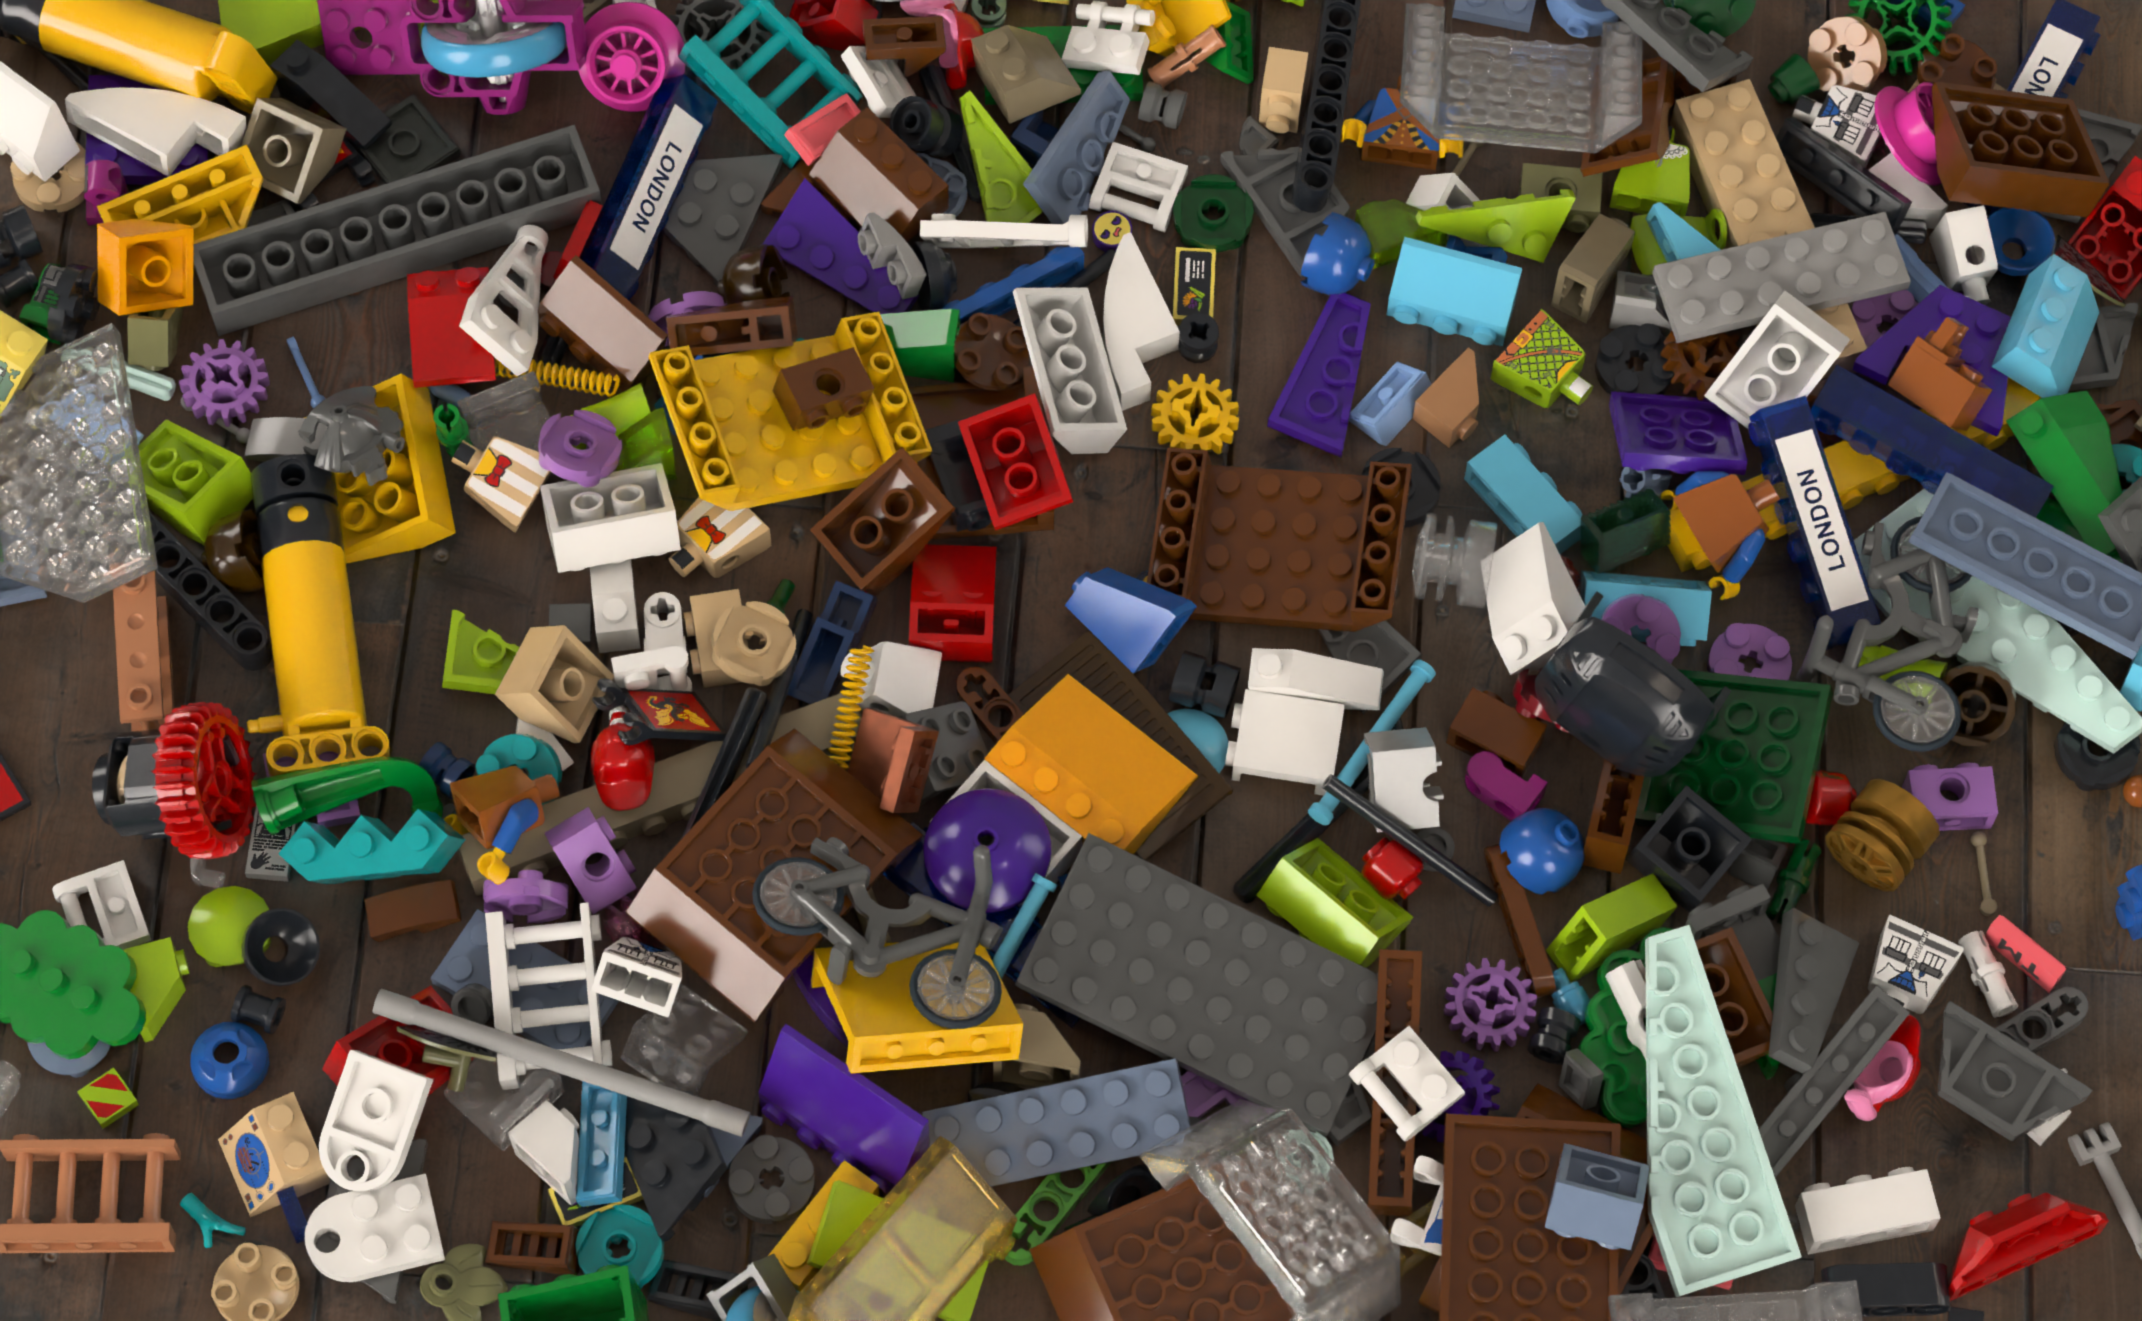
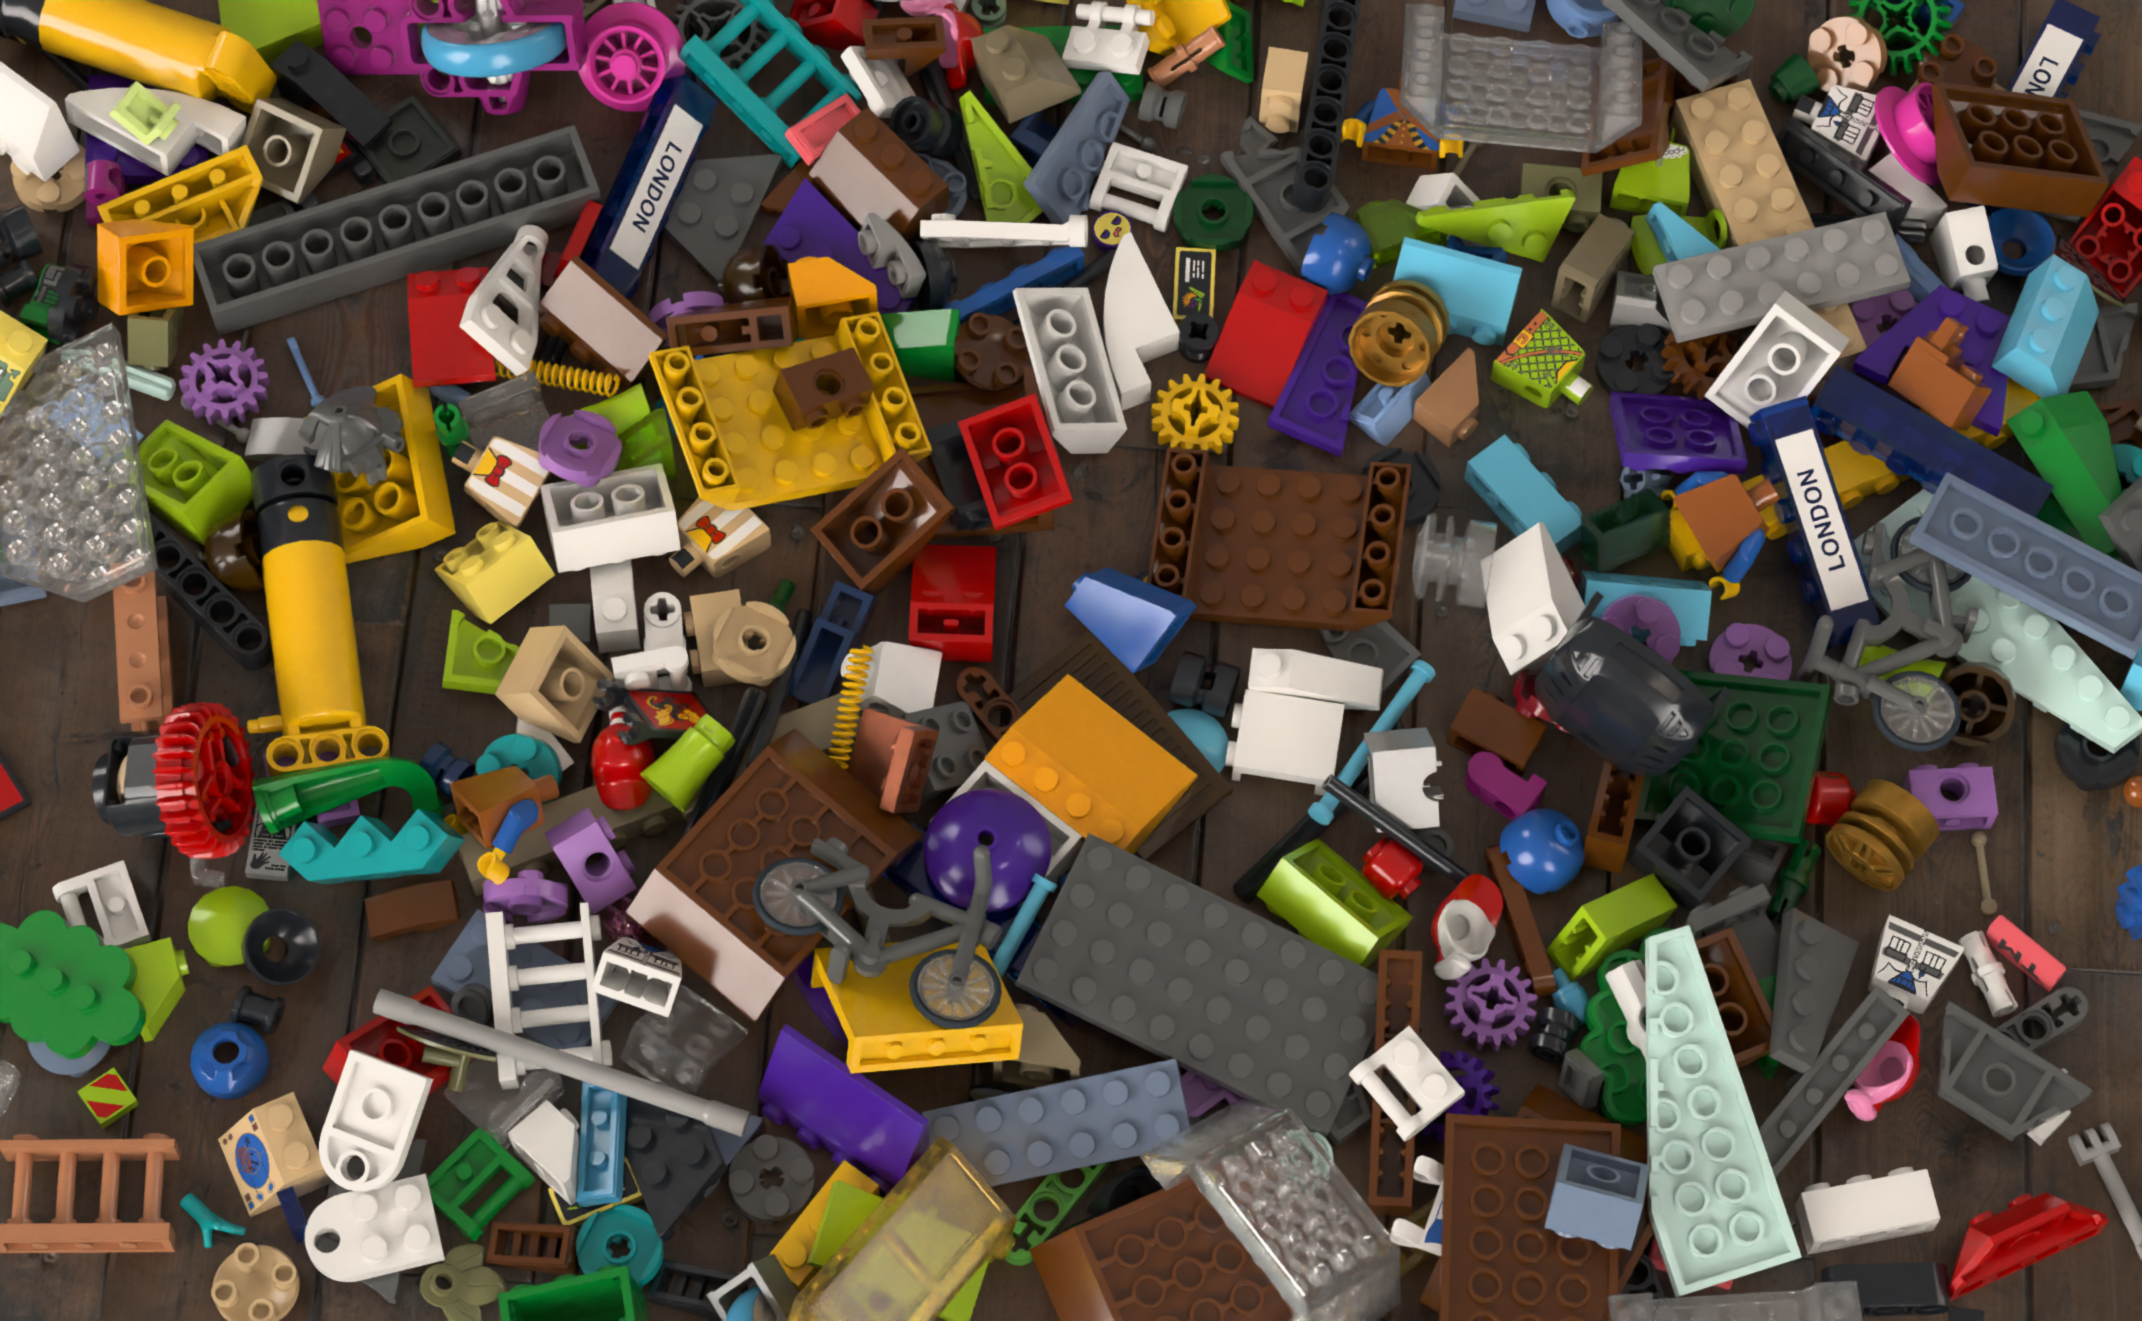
none -> yellowish green bracket [109,81,182,145]
none -> green plate [427,1126,536,1243]
none -> light yellow slope [434,520,555,625]
none -> lime plant [640,714,736,813]
none -> light orange slope [788,256,878,340]
none -> red slope [1204,260,1328,409]
none -> pearl gold wheel [1348,279,1450,387]
none -> white hair [1431,874,1503,980]

